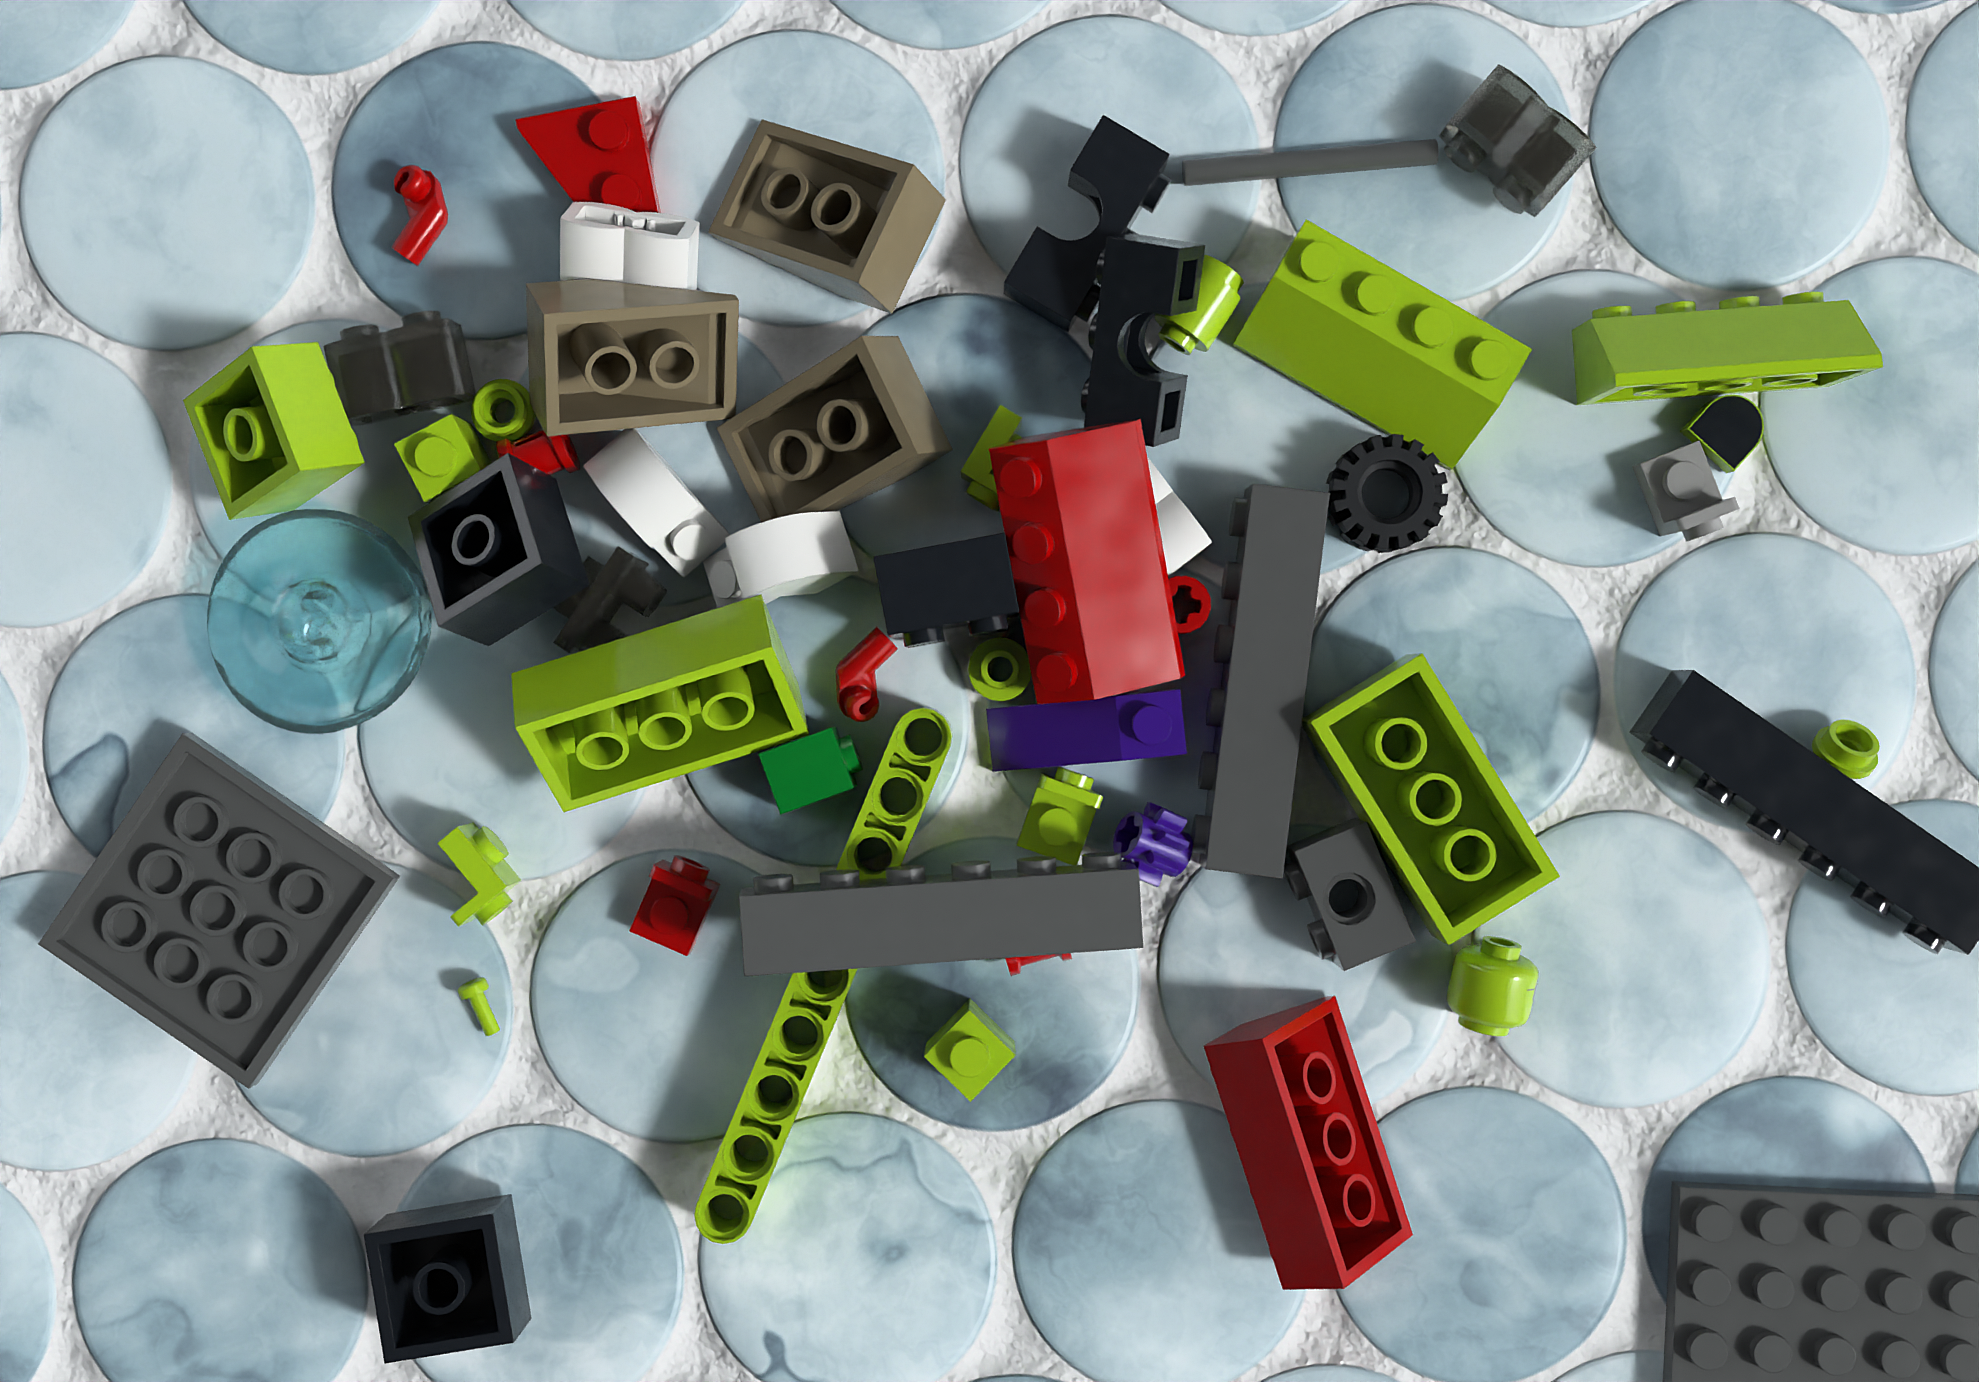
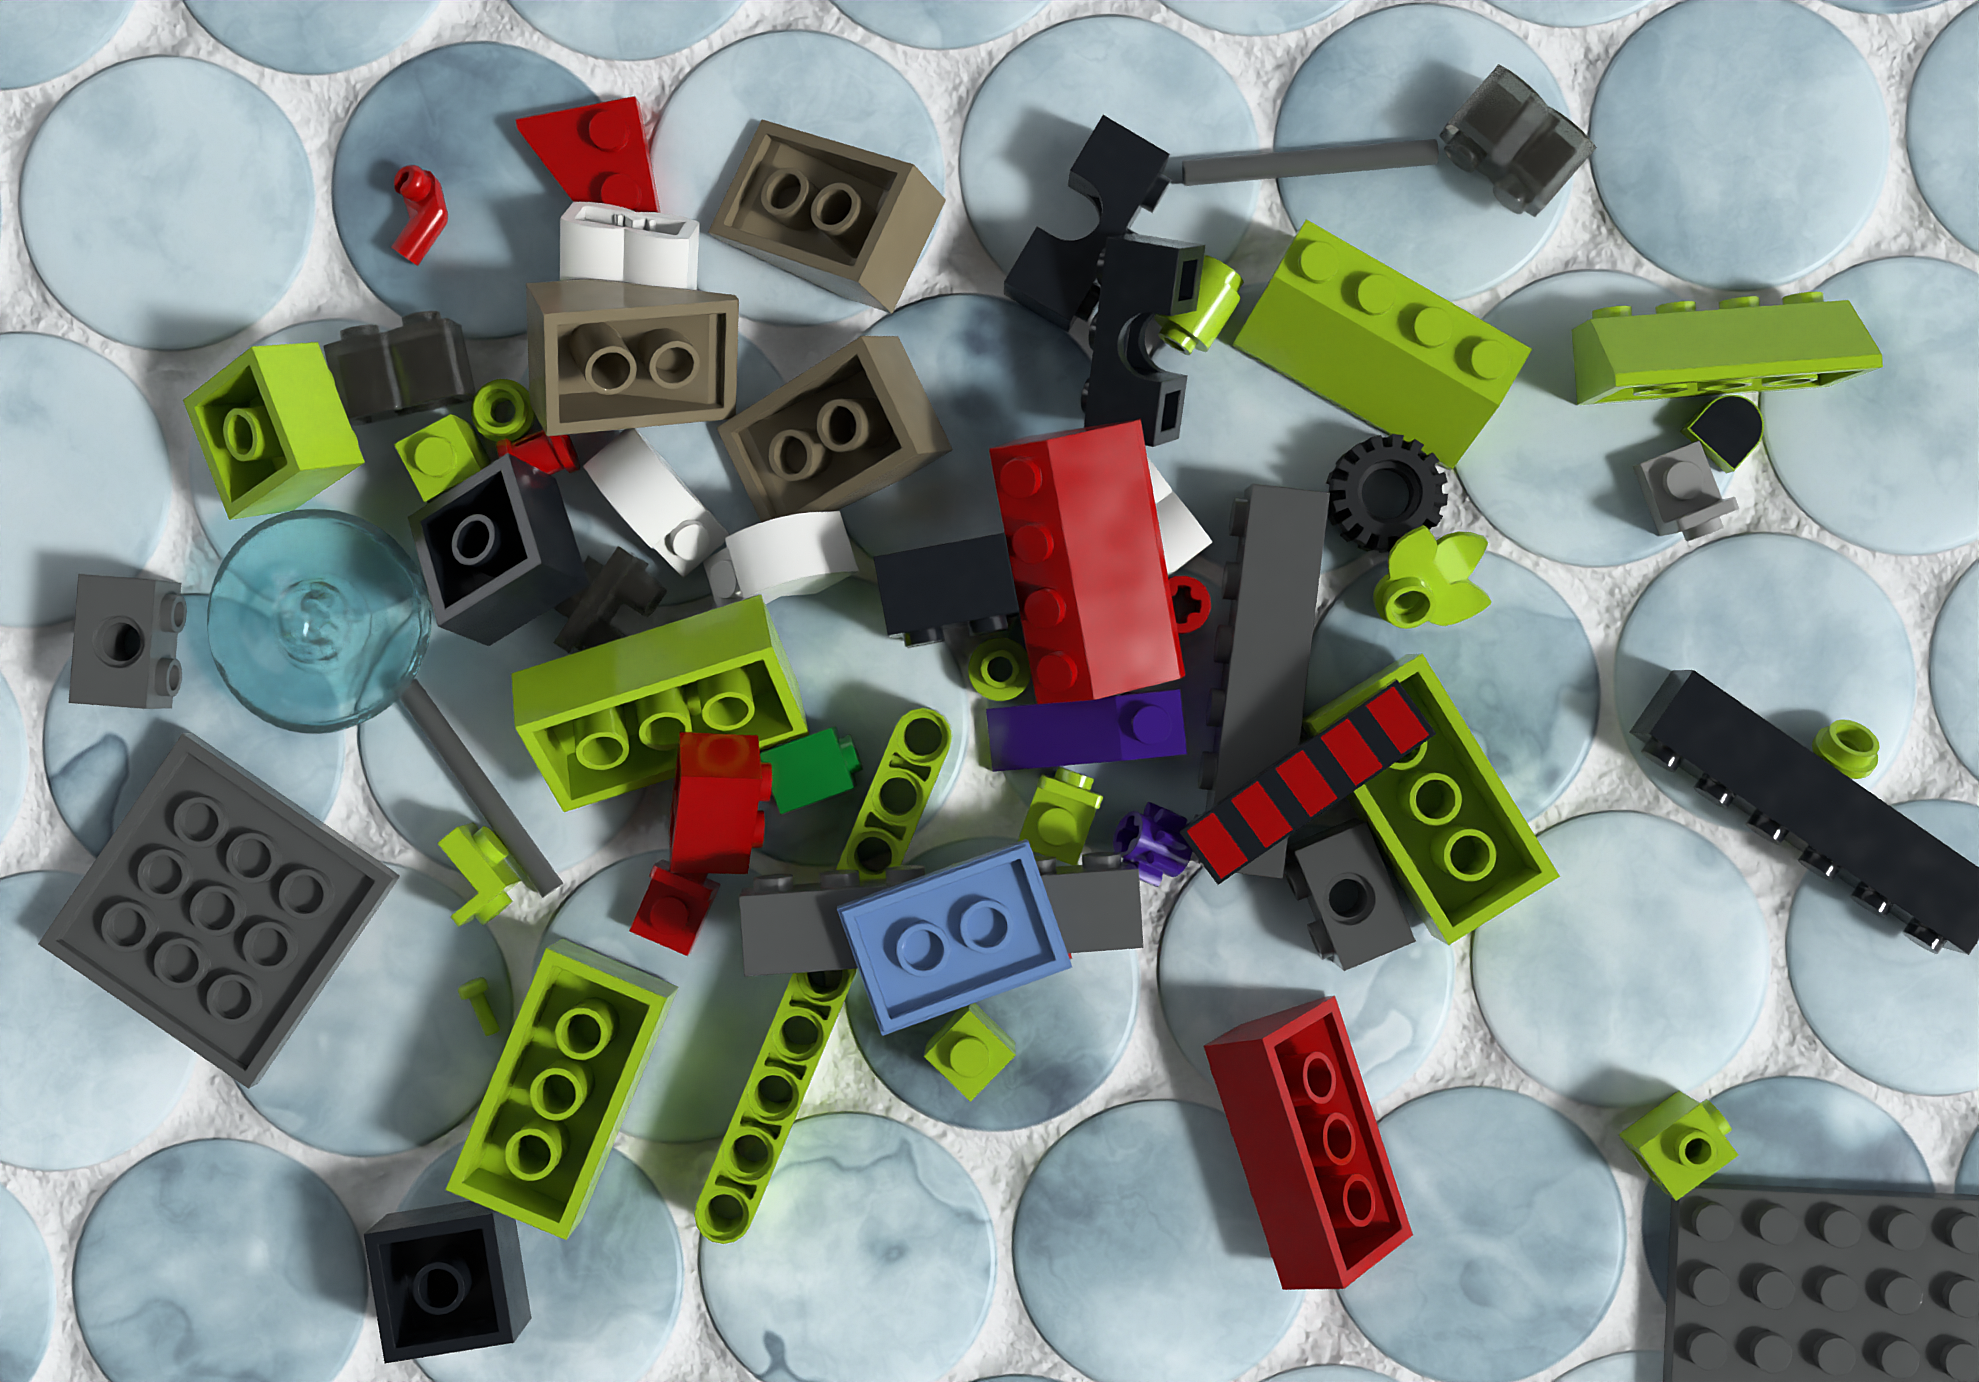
red arm [835,626,898,722] -> none
lime bracket [960,405,1022,512] -> none
lime head [1446,936,1539,1036] -> none
none -> dark grey brick [69,574,187,709]
none -> dark grey bar [395,678,564,898]
none -> lime brick [445,938,679,1240]
none -> red brick [668,732,772,874]
none -> medium blue tile [837,839,1072,1036]
none -> tile [1179,678,1436,885]
none -> lime plate [1373,525,1492,629]
none -> lime brick [1618,1090,1739,1201]

